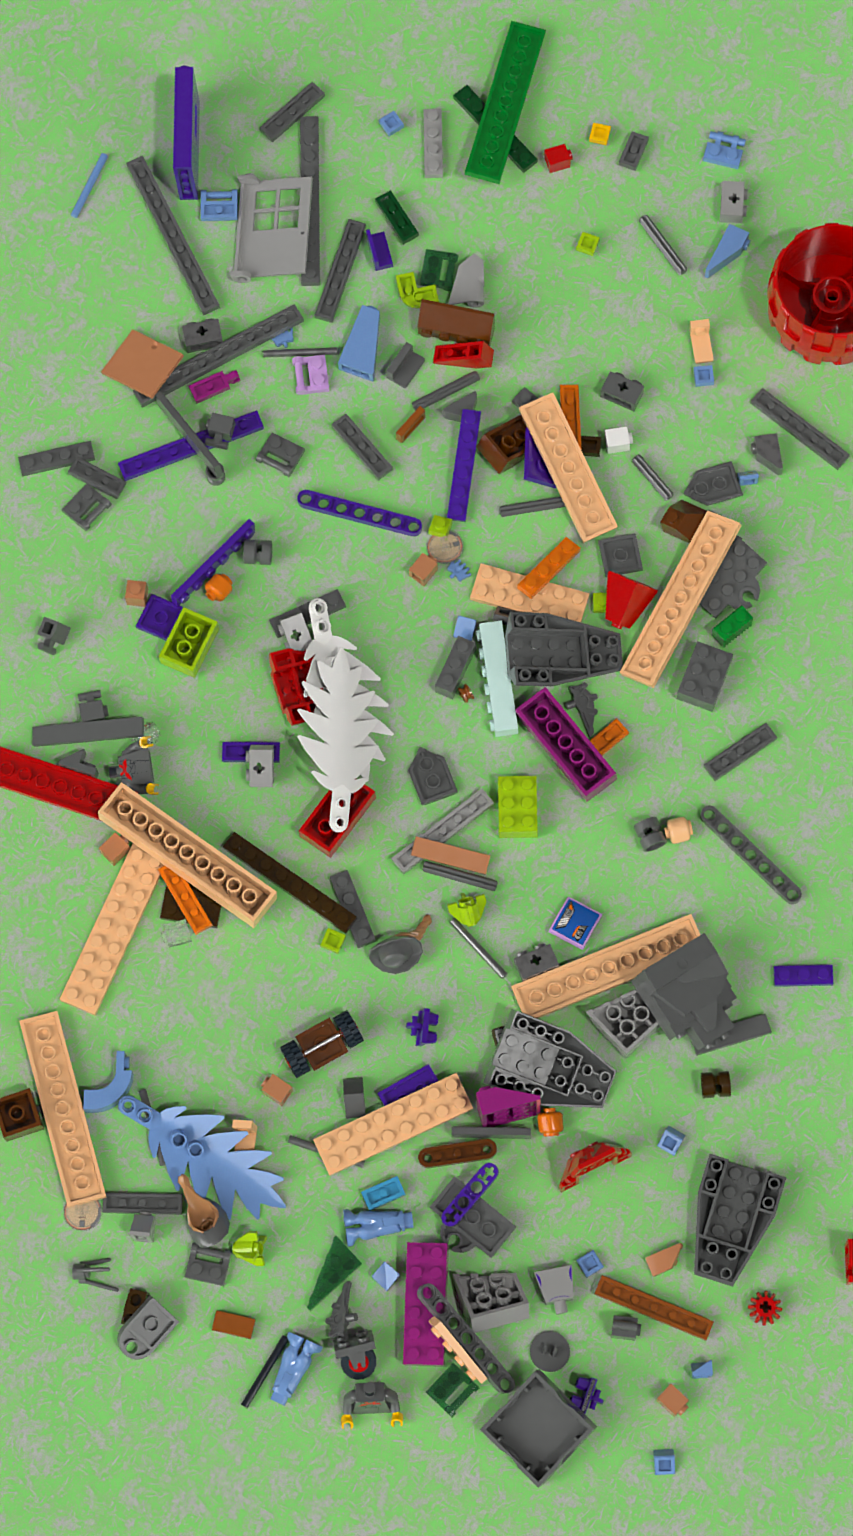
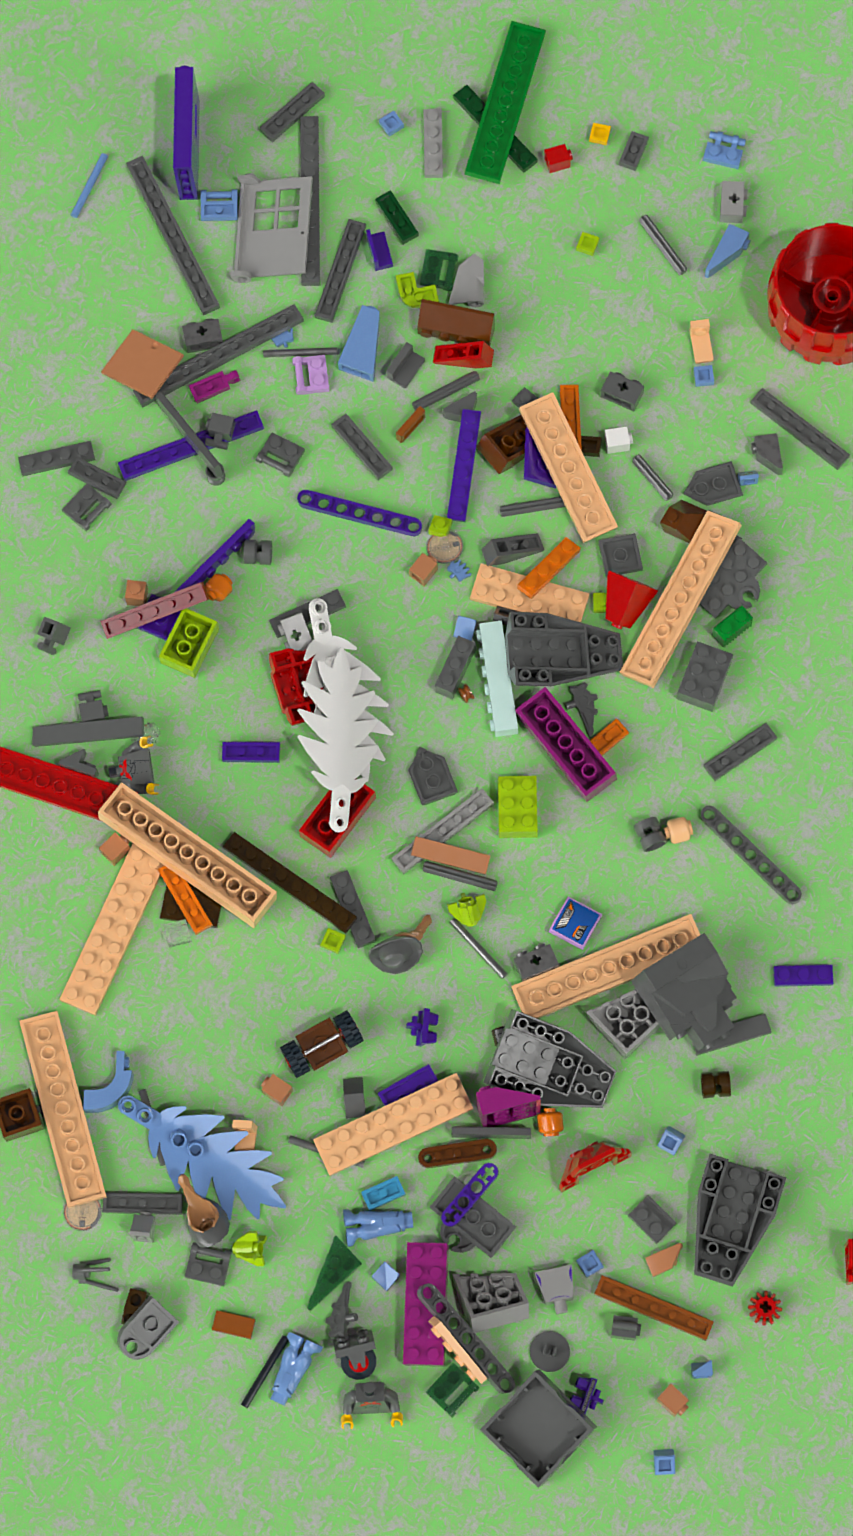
light grey brick [246,745,274,787] -> none
none -> plate [100,582,210,639]
none -> dark grey slope [481,533,544,566]
none -> dark grey plate [628,1195,677,1244]

